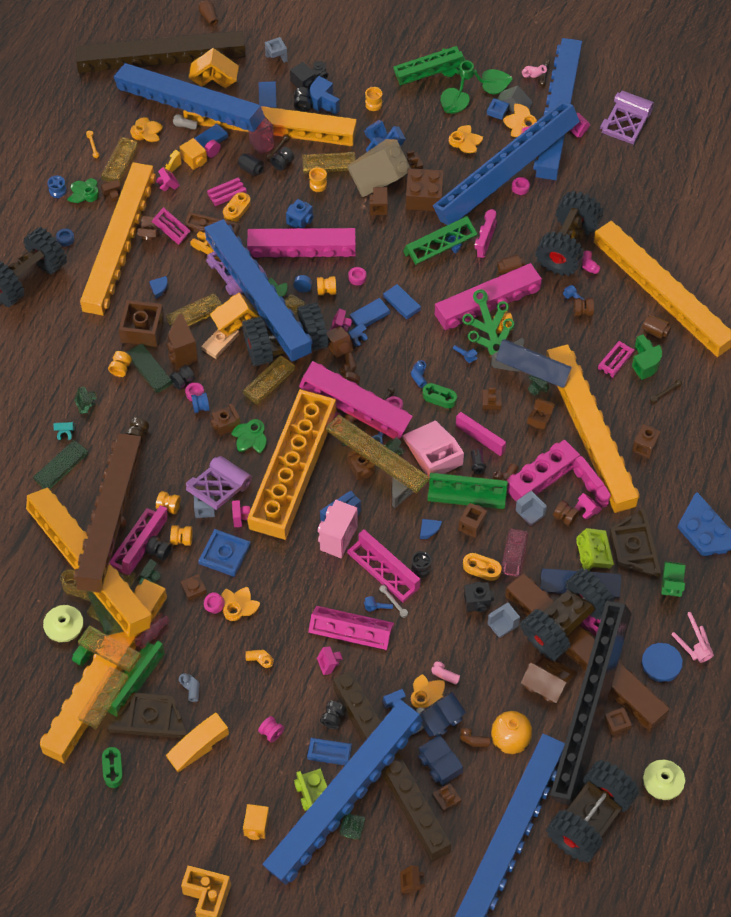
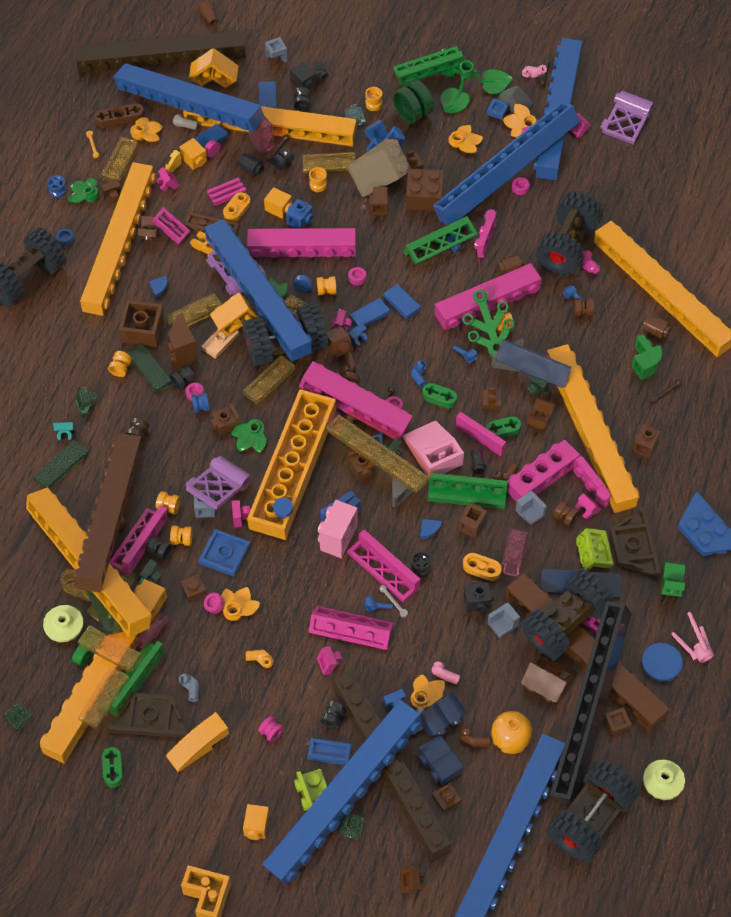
blue brick [310,76,340,115] -> none
dark pink tile [598,341,634,378] -> none
none -> clear green tile [3,702,33,732]
none -> reddish brown beam [94,103,144,127]
none -> light orange brick [264,187,292,219]
none -> blue tile [273,498,293,518]
none -> clear light blue tile [344,104,365,125]
none -> dark green wheel [392,79,434,124]
none -> green beam [486,417,521,439]

